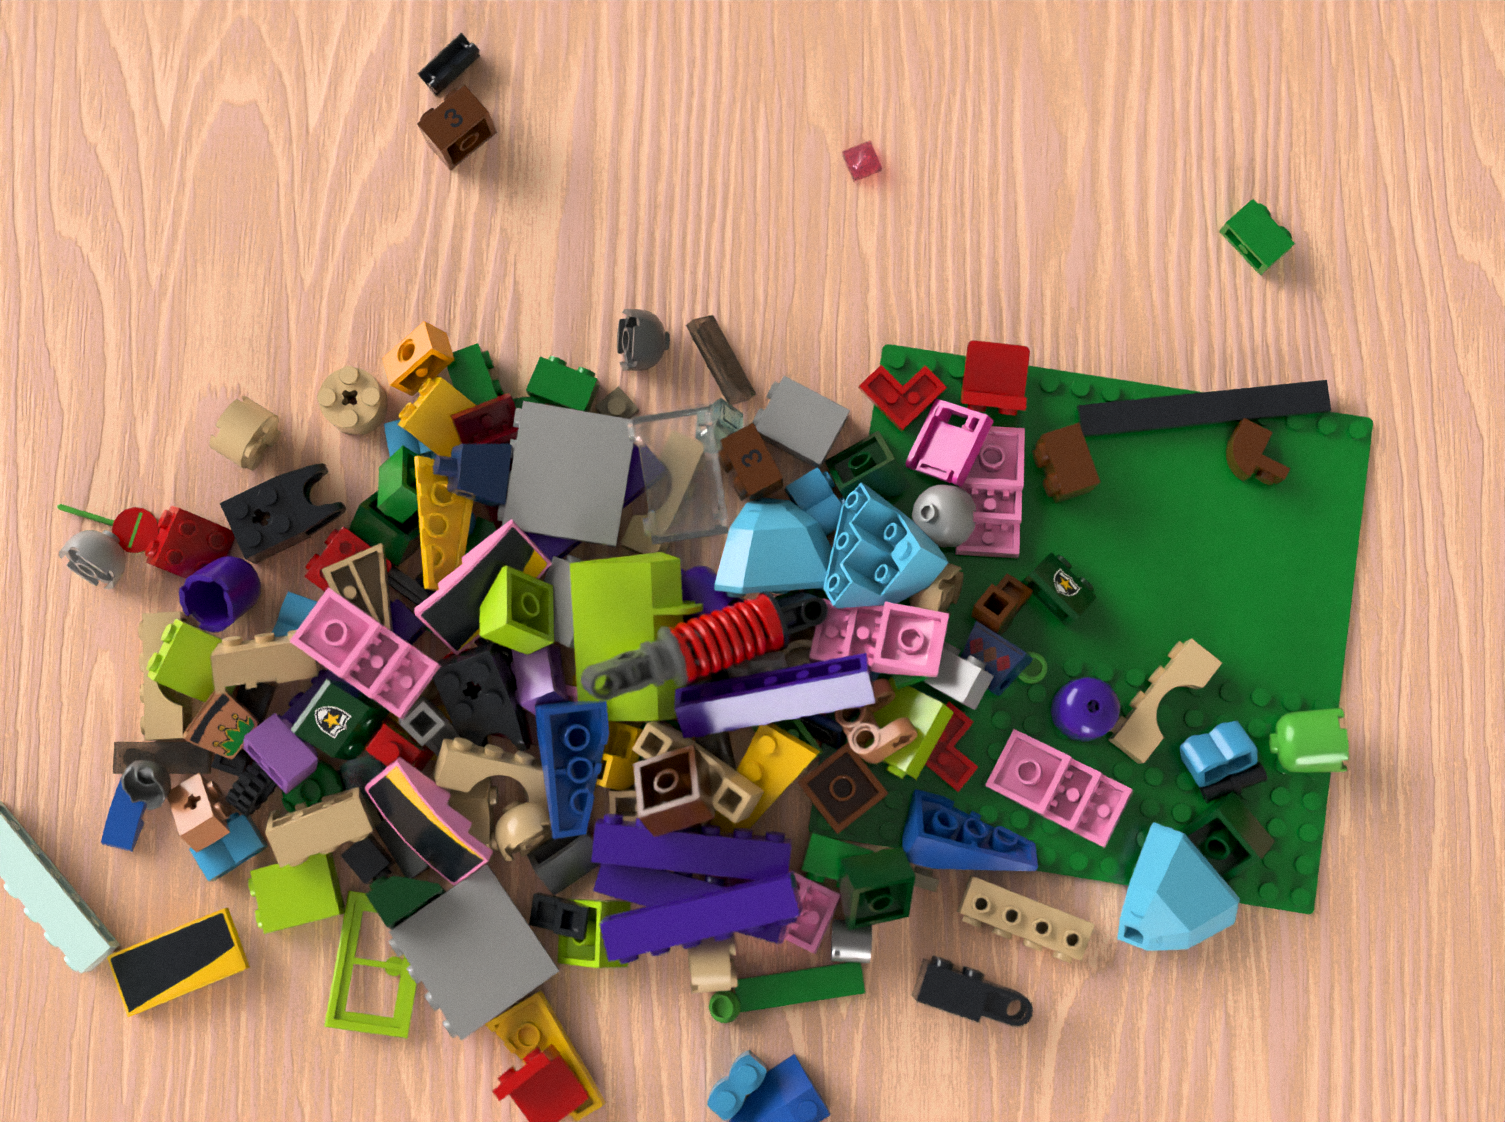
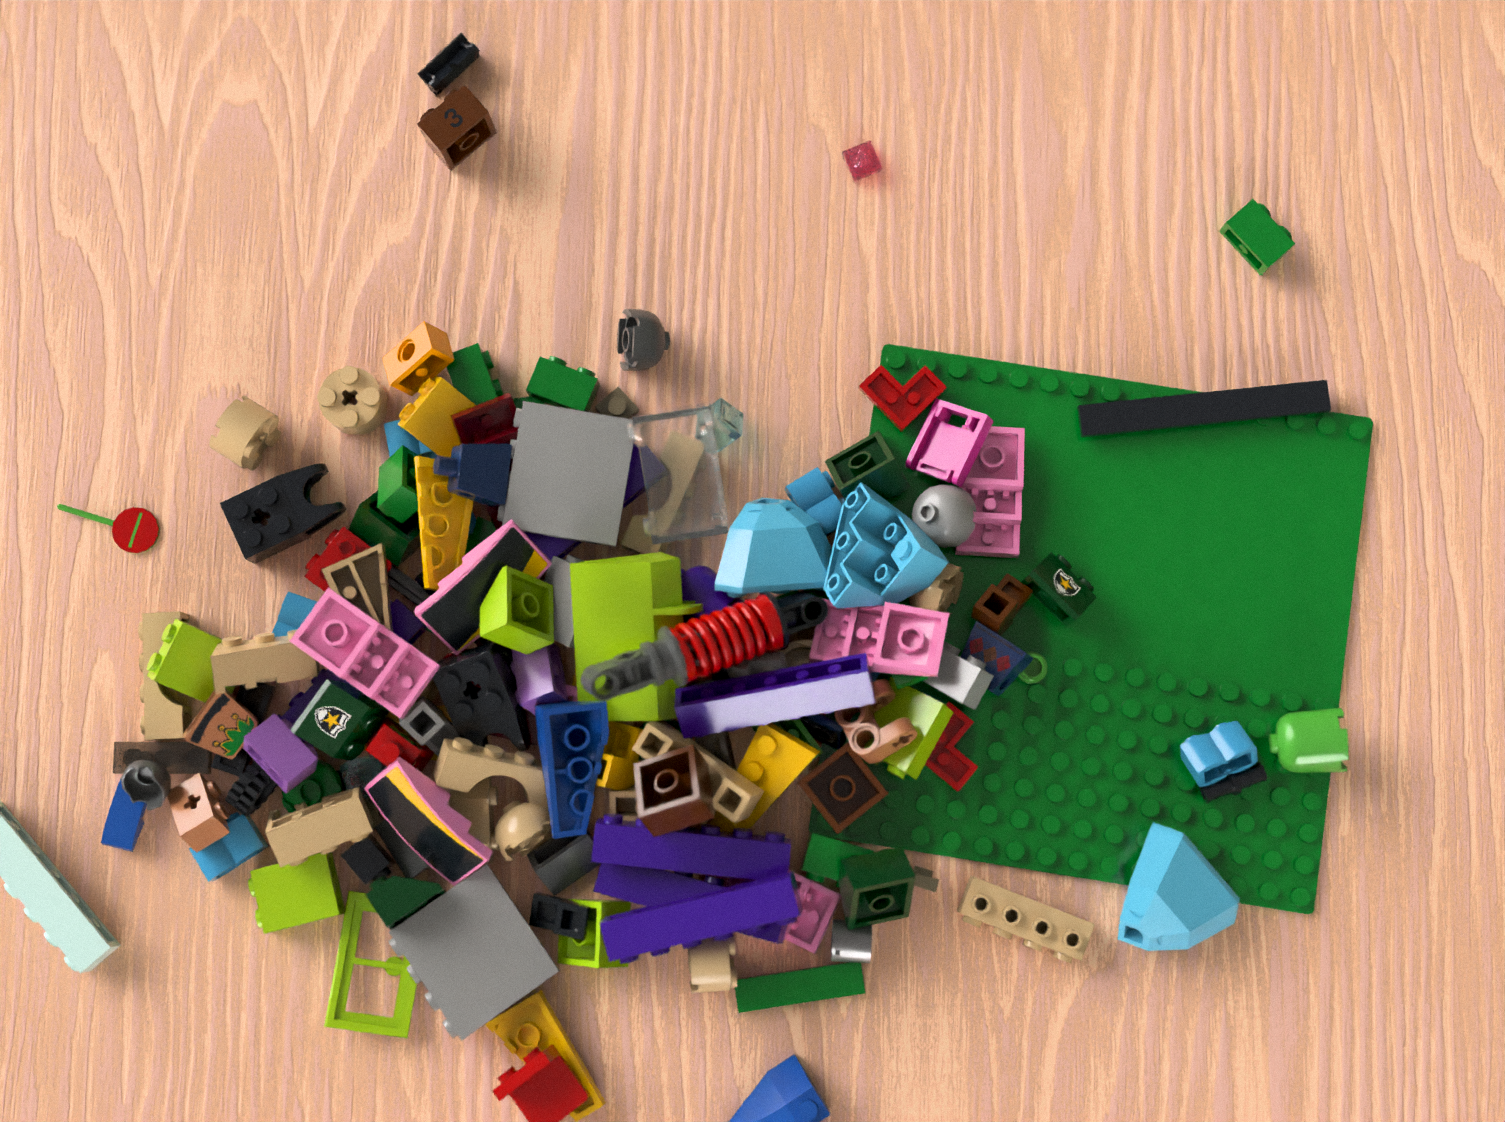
light grey cylinder [59,530,126,590] -> none
black slope [107,907,250,1017] -> none
red bracket [145,506,235,579] -> none
dark purple cylinder [179,556,261,632] -> none
clear smoke plate [686,315,756,406] -> none
dark azure brick [707,1050,767,1121] -> none
bright green plate [709,991,741,1023] -> none
reddish brown brick [717,423,783,502] -> none
light grey brick [752,376,850,470] -> none
blue wedge [902,789,1038,871] -> none
black brick [912,955,1033,1027] -> none
red bracket [960,340,1030,415] -> none
bright pink slope [985,729,1133,848] -> none
reddish brown brick [1032,423,1100,504] -> none
dark purple cylinder [1051,677,1120,742] -> none
tan arch [1108,639,1222,764] -> none
dark green slope [1180,791,1275,882] -> none
reddish brown brick [1226,418,1290,485] -> none

